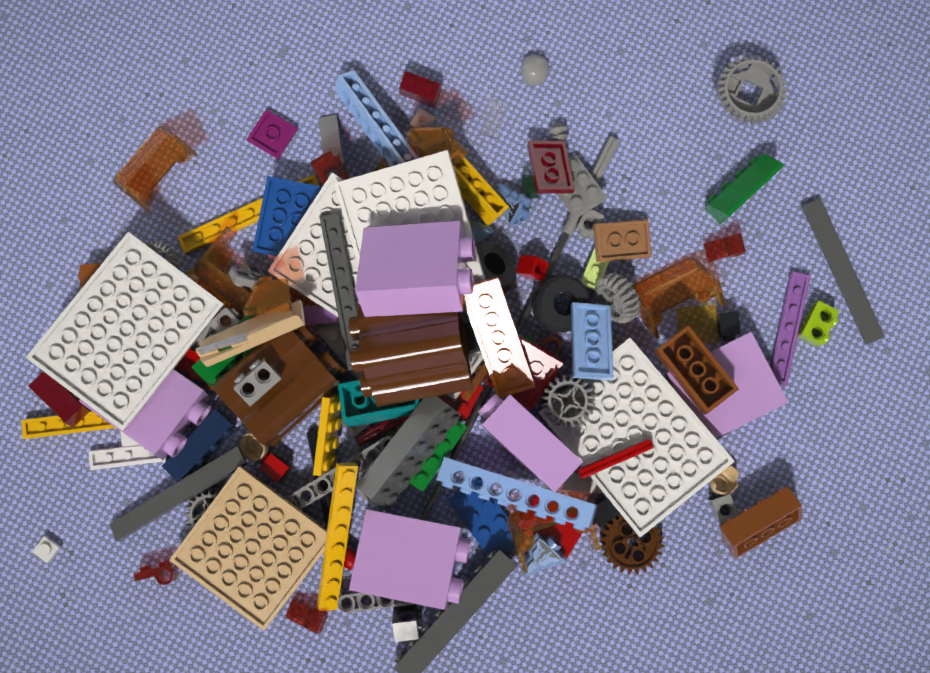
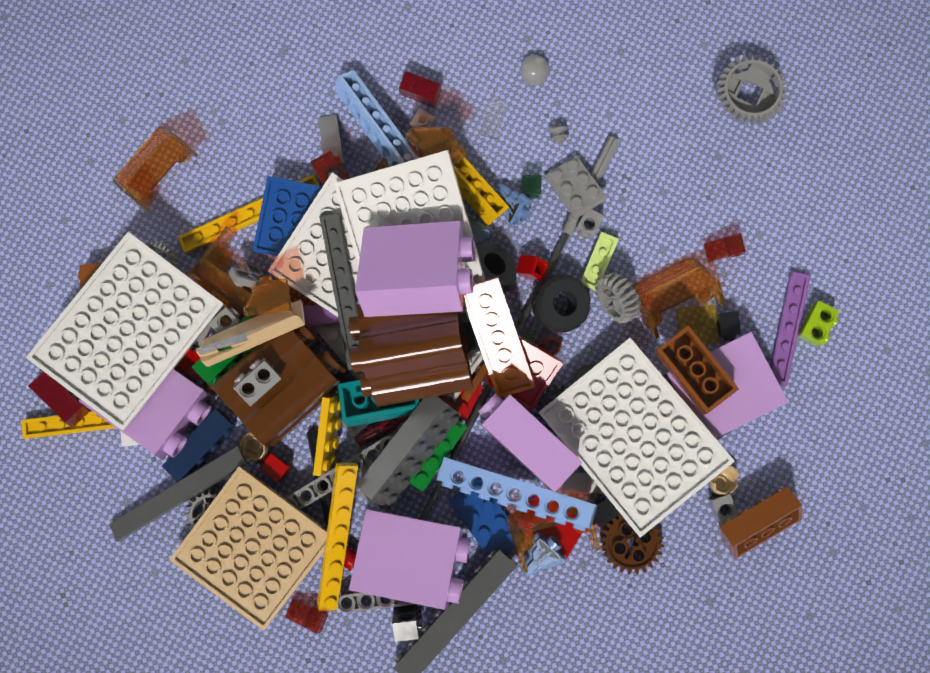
white plate [32,535,62,563] -> none
white tile [89,445,168,470] -> none
clear red plate [134,560,179,585] -> none
magenta tile [246,109,299,160] -> none
dark red plate [527,140,575,194] -> none
light grey gear [542,375,596,428] -> none
light blue tile [571,302,614,381] -> none
red axle [578,438,654,479] -> none
medium nougat tile [593,219,652,262] -> none
green slope [705,154,784,225] -> none
dark grey tile [801,198,885,345] -> none

